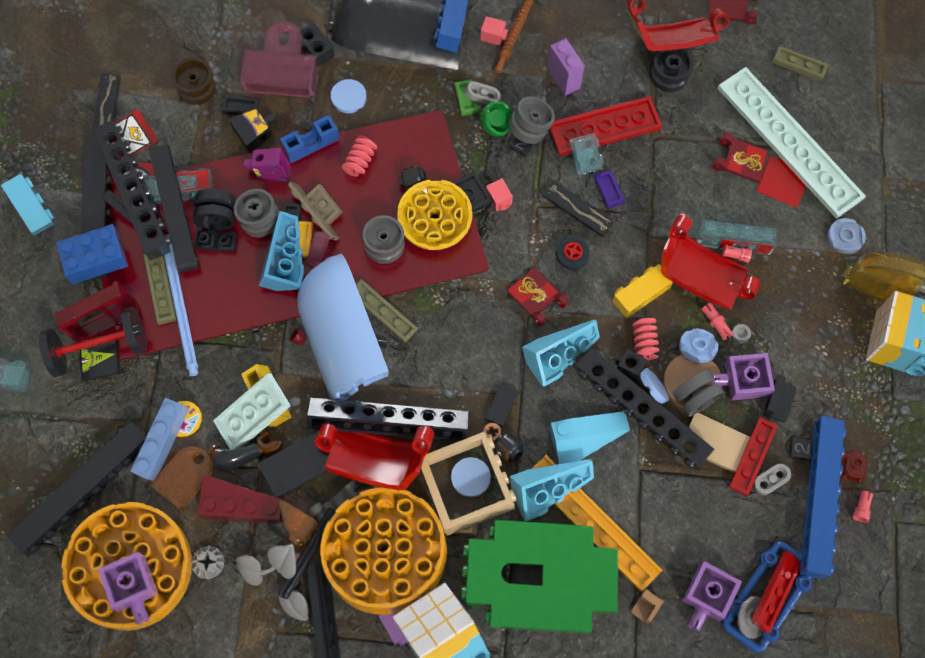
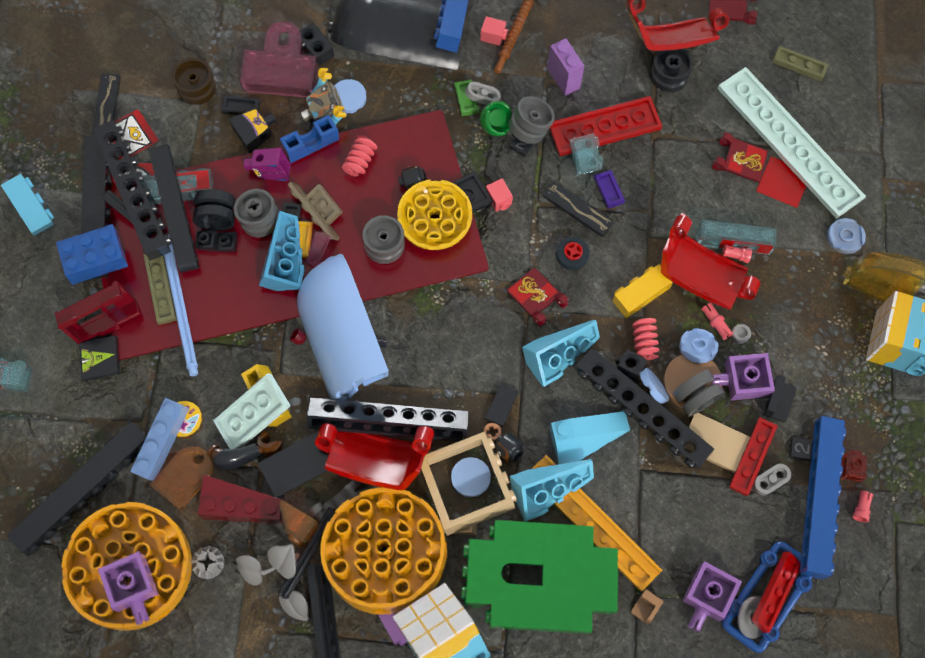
black piece [39,306,147,377] -> none
olive tile [356,279,418,344] -> none
none -> torso [301,68,347,125]

